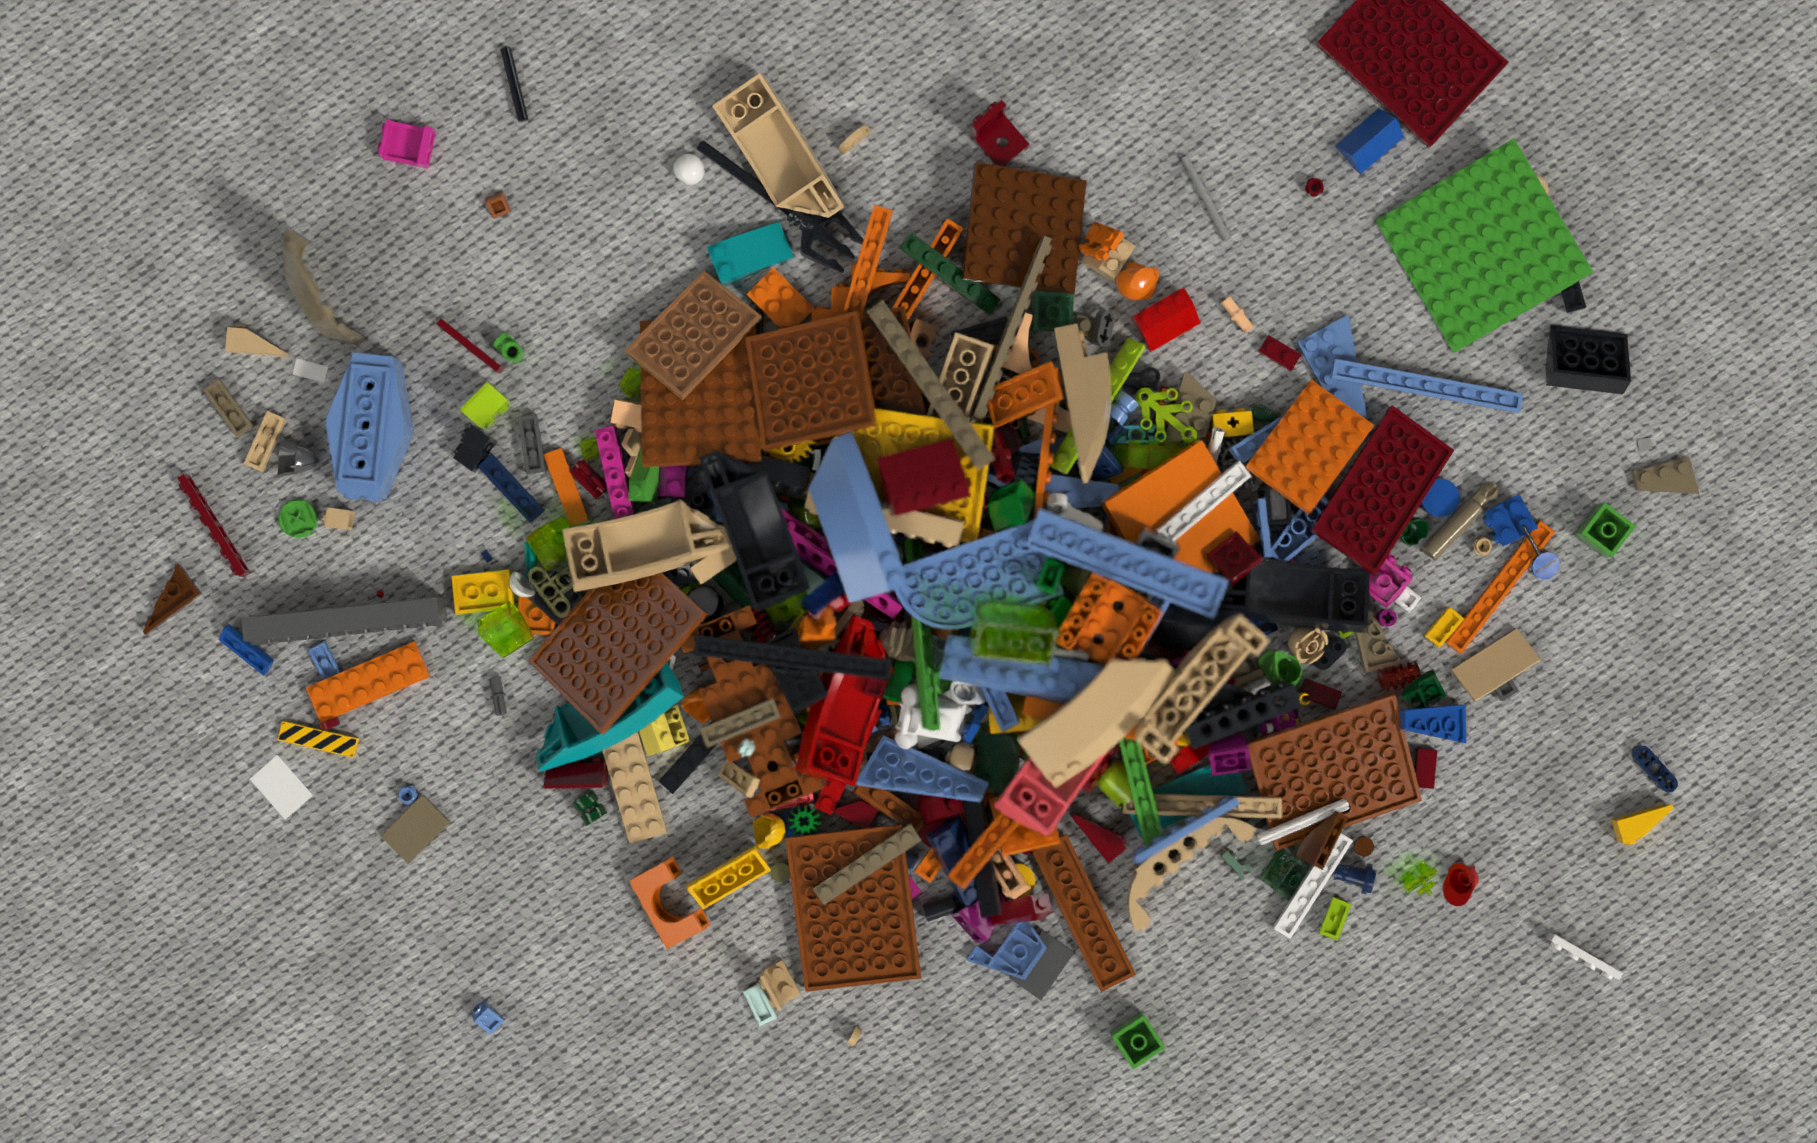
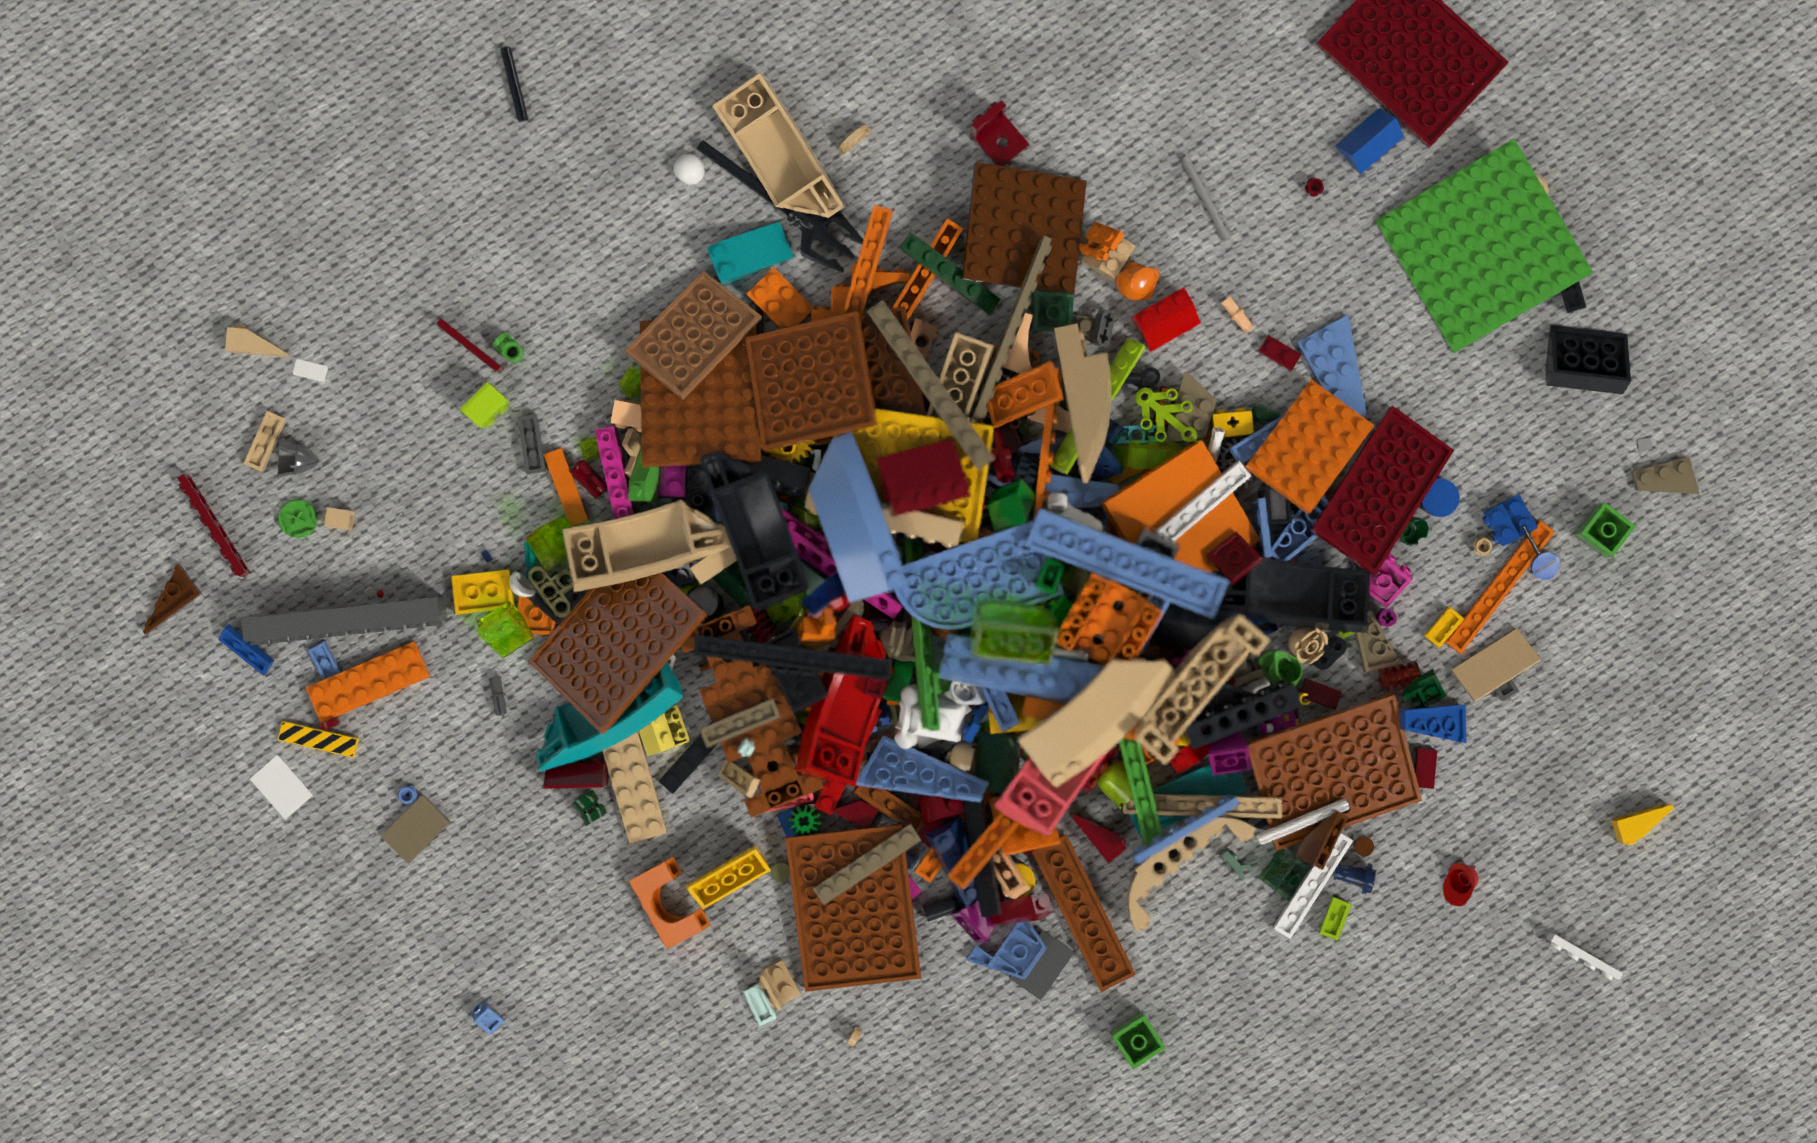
dark tan plate [203,379,254,438] -> none
dark tan windscreen [282,229,366,346] -> none
medium blue container [326,352,414,502] -> none
dark pink panel [377,119,436,169] -> none
black brick [453,425,498,473] -> none
dark blue plate [478,454,546,524] -> none
dark orange slope [485,191,511,219] -> none
orange hair [681,687,710,724] -> none
yellow hair [753,814,785,849] -> none
black plate [950,317,1008,343] -> none
medium blue wheel [1110,390,1138,426] -> none
medium blue plate [1330,359,1523,413] -> none
white tile [1393,586,1421,613] -> none
clear neon green hips [1401,861,1437,896] -> none
dark tan piece [1421,481,1498,561] -> none
dark blue beam [1631,745,1678,792] -> none

